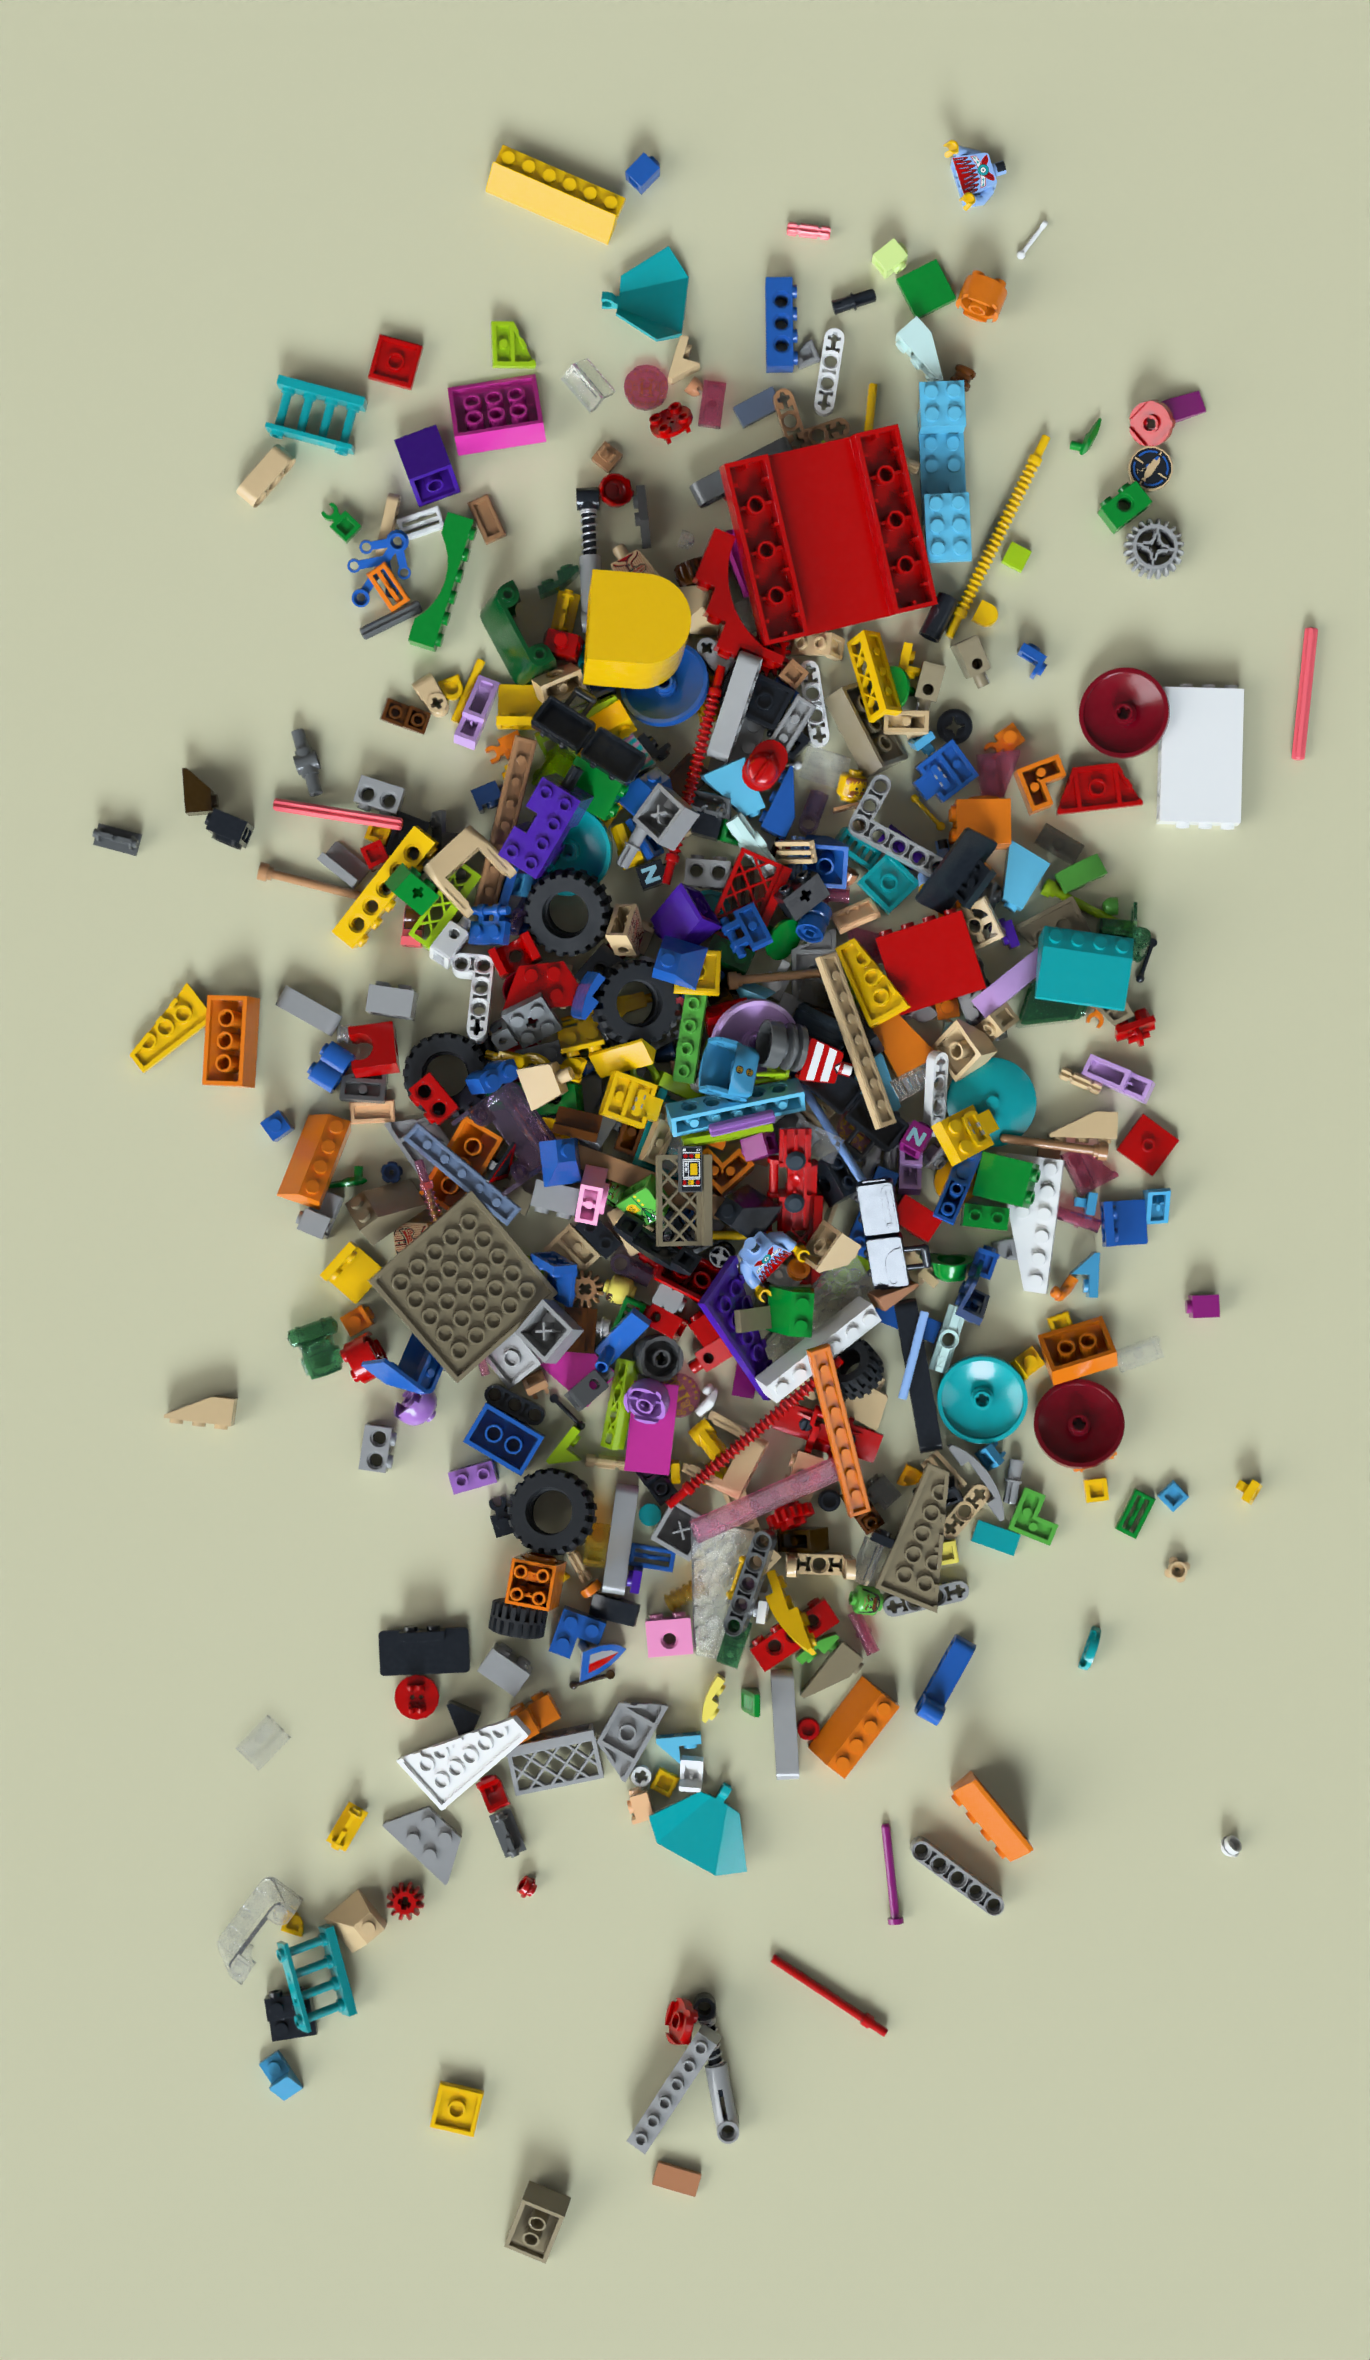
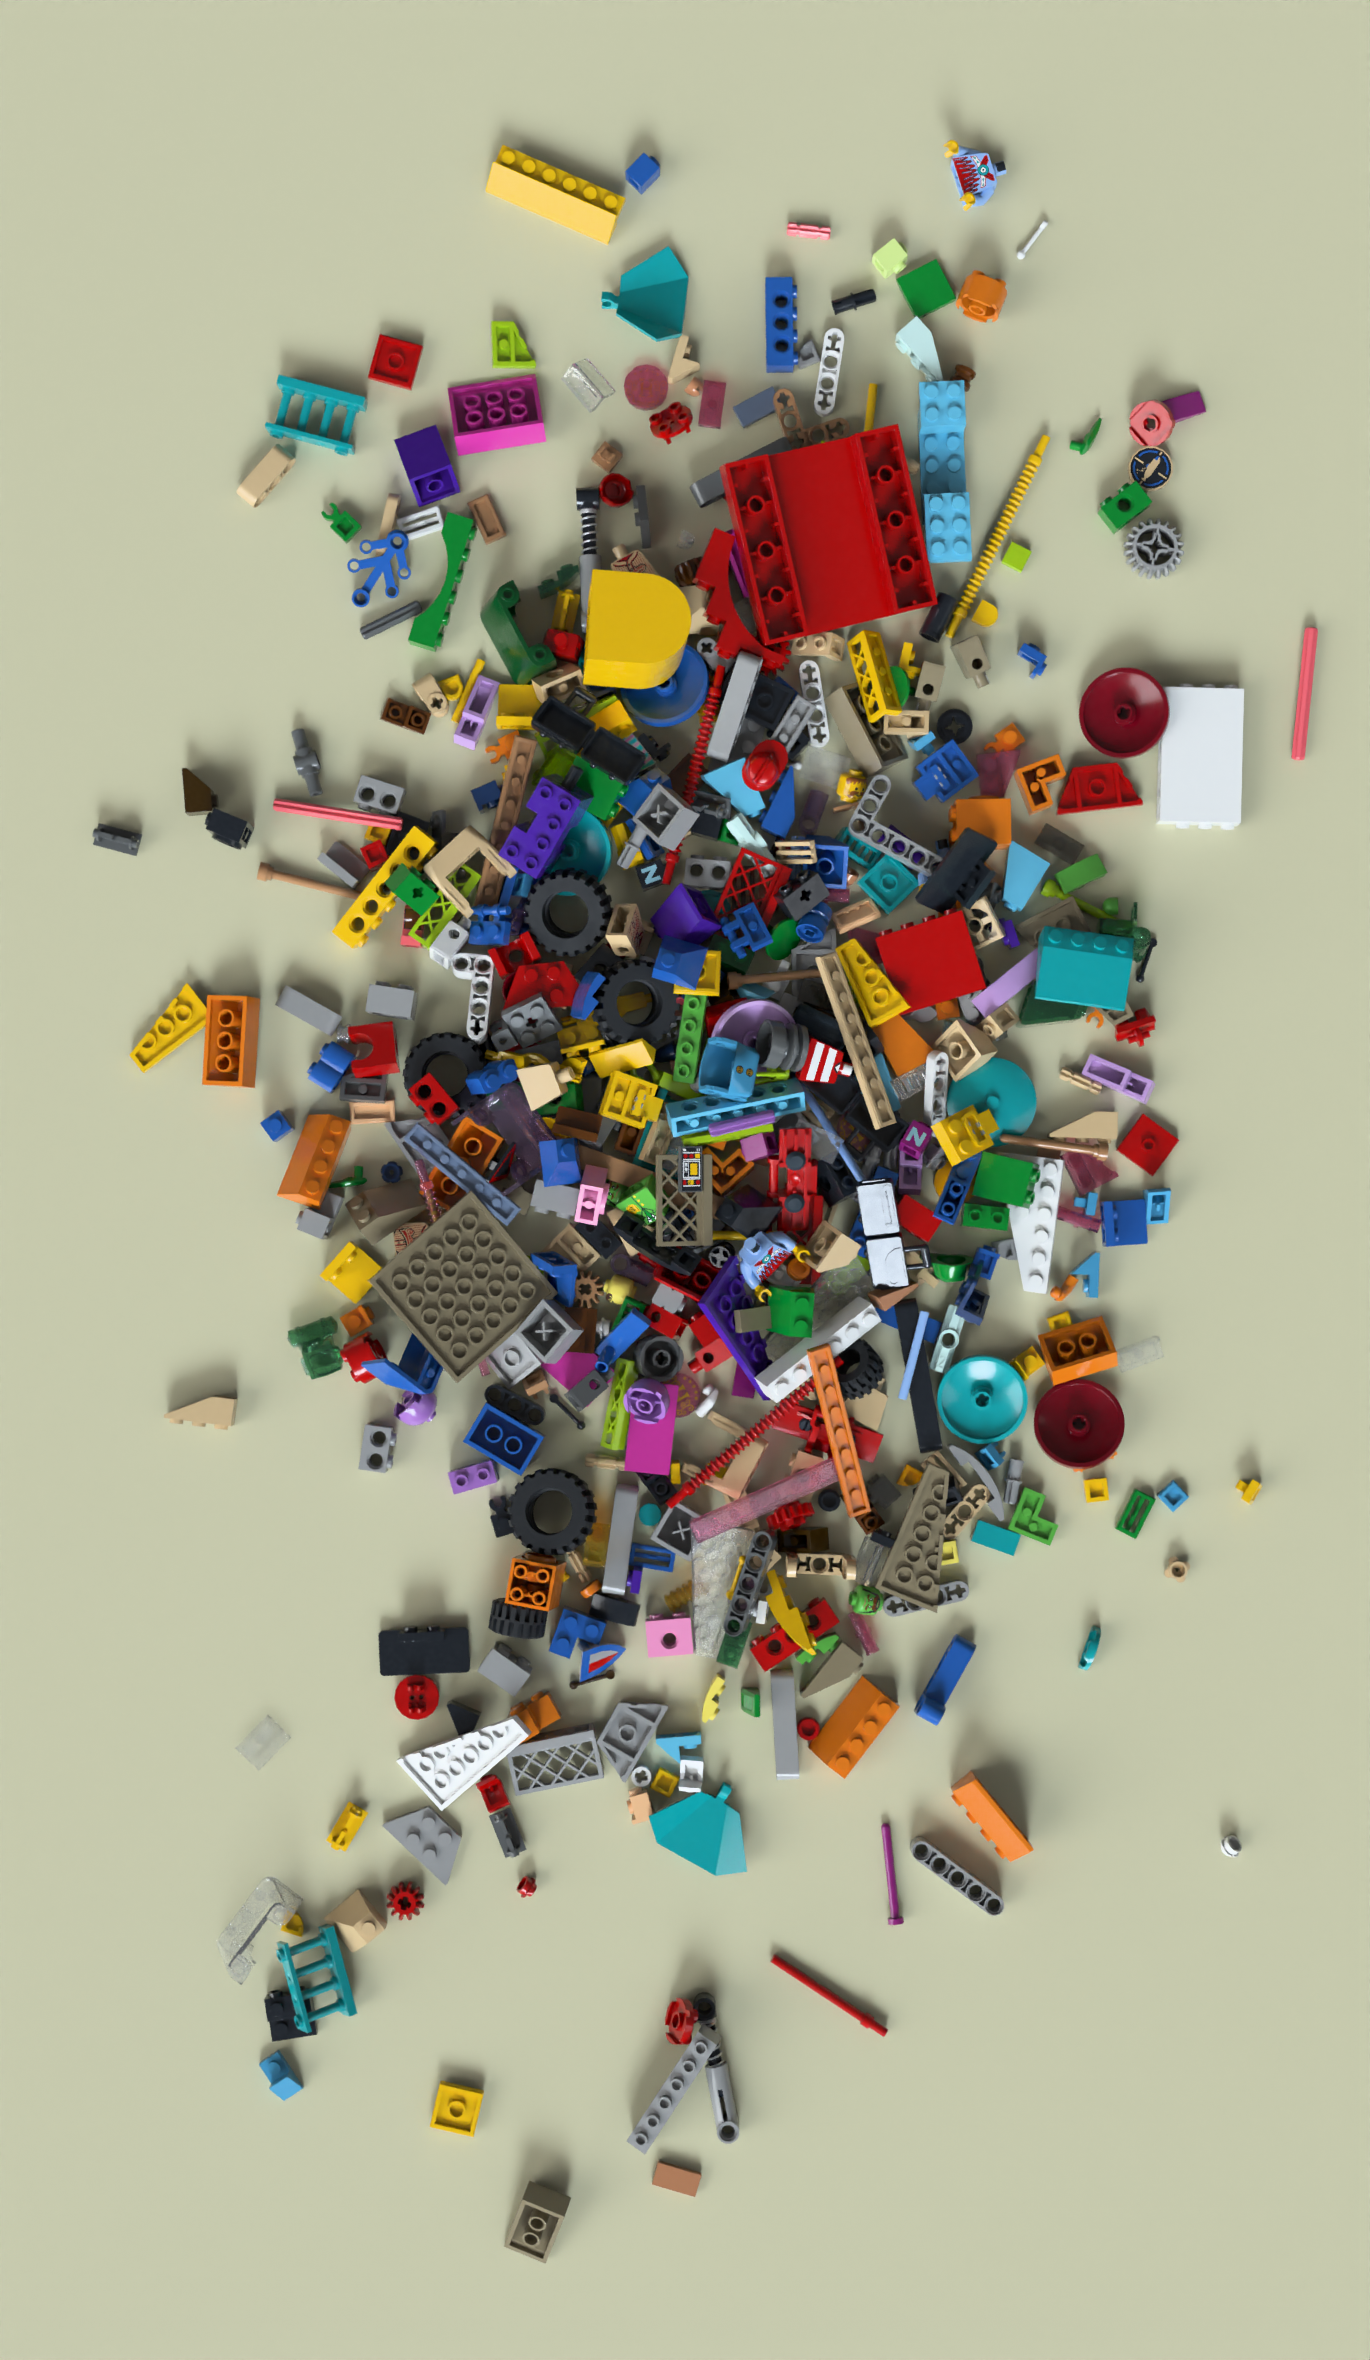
orange tile [366,561,410,612] -> none
lime slope [546,1425,581,1464] -> none
yellow piece [687,1417,727,1461] -> none
medium nougat tile [777,658,809,690] -> none
yellow hinge [910,794,945,831] -> none
magenta brick [1185,1294,1220,1318] -> none

